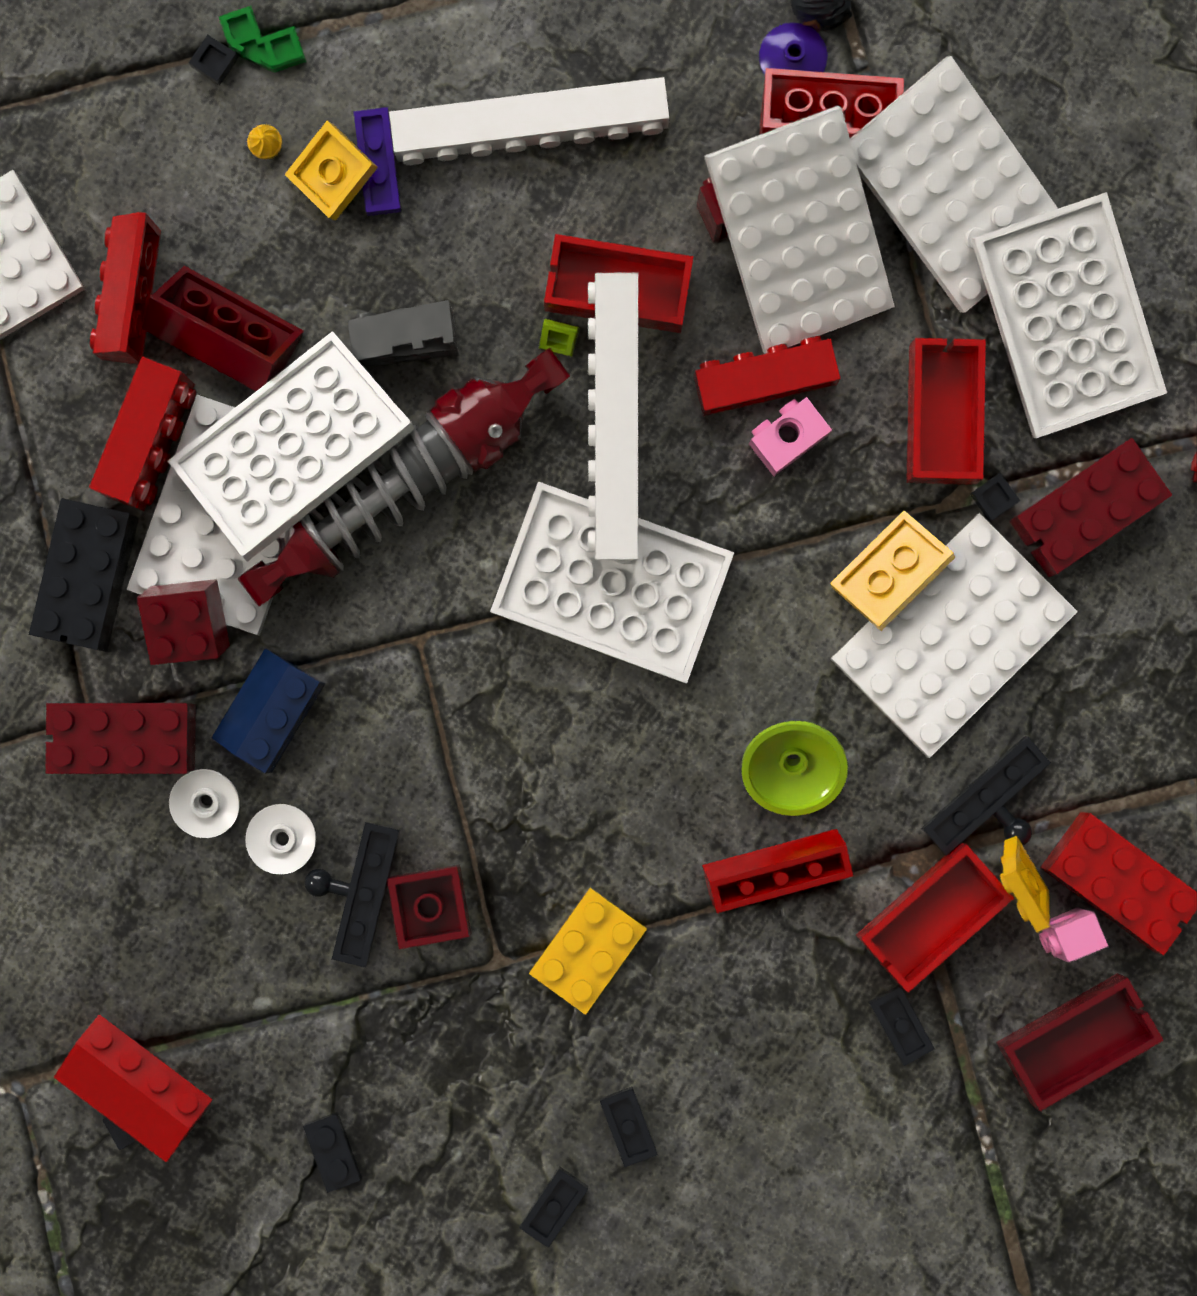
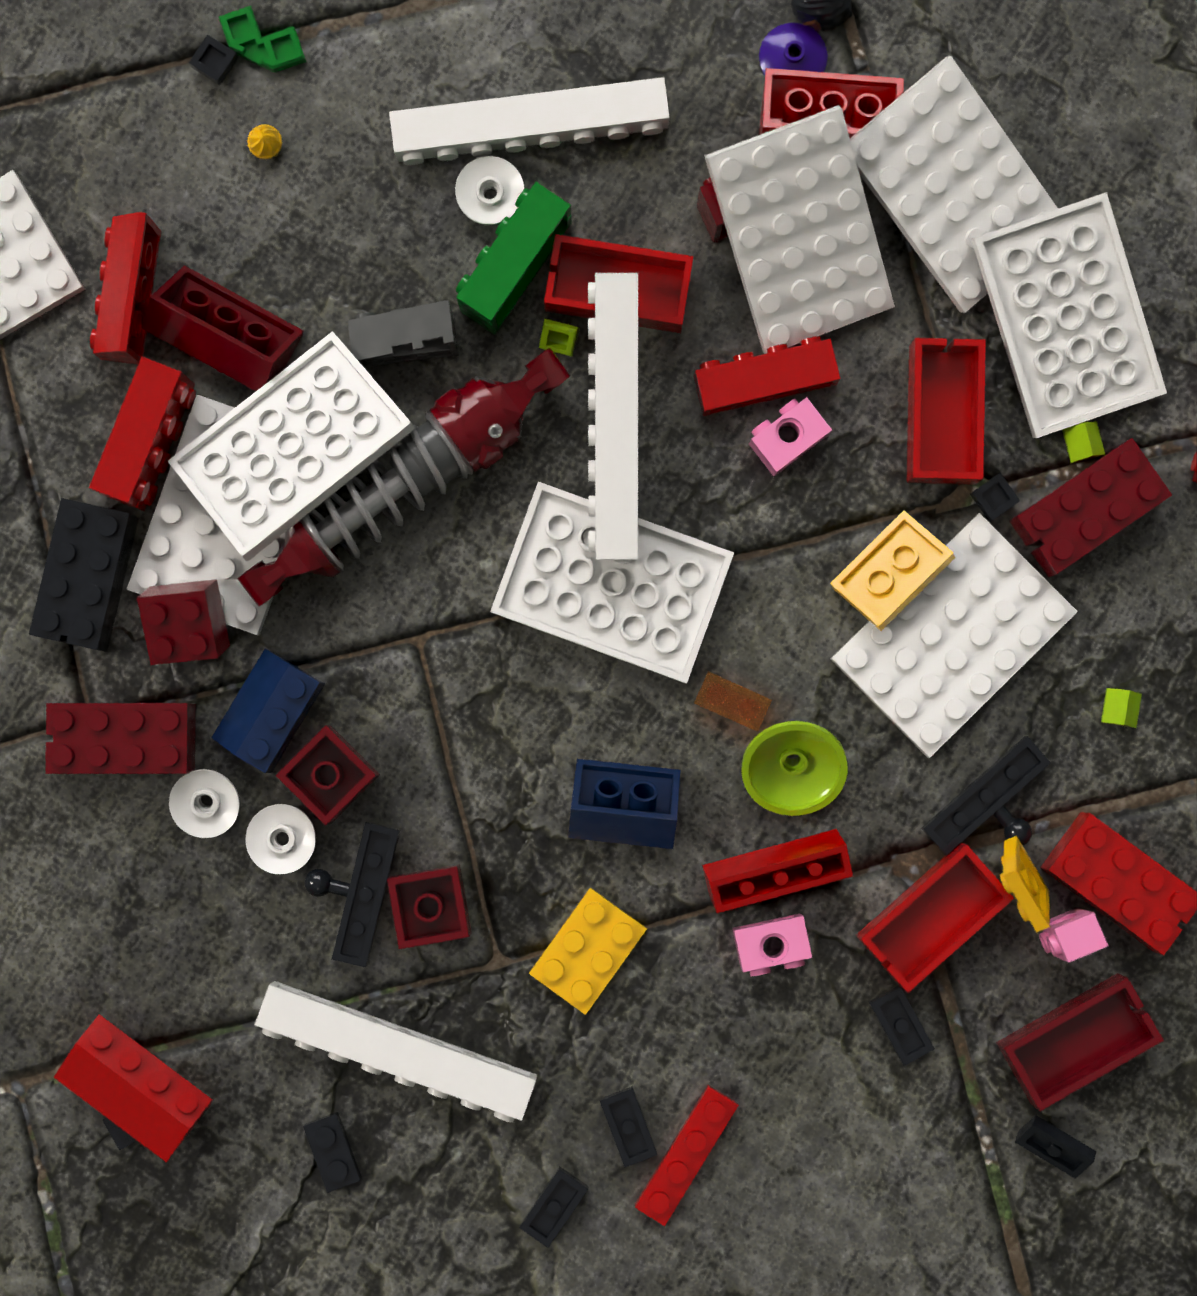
yellow plate [285,121,378,221] -> none
dark purple plate [353,107,401,216] -> none
none -> white brick [255,981,537,1122]
none -> dark red brick [275,725,380,826]
none -> white dish [455,156,524,225]
none -> green piece [455,182,572,335]
none -> dark blue slope [568,759,681,849]
none -> red plate [635,1085,739,1226]
none -> clear orange plate [693,671,772,732]
none -> bright pink brick [732,913,812,976]
none -> black plate [1015,1115,1097,1179]
none -> lime slope [1062,421,1105,463]
none -> lime slope [1101,688,1142,728]

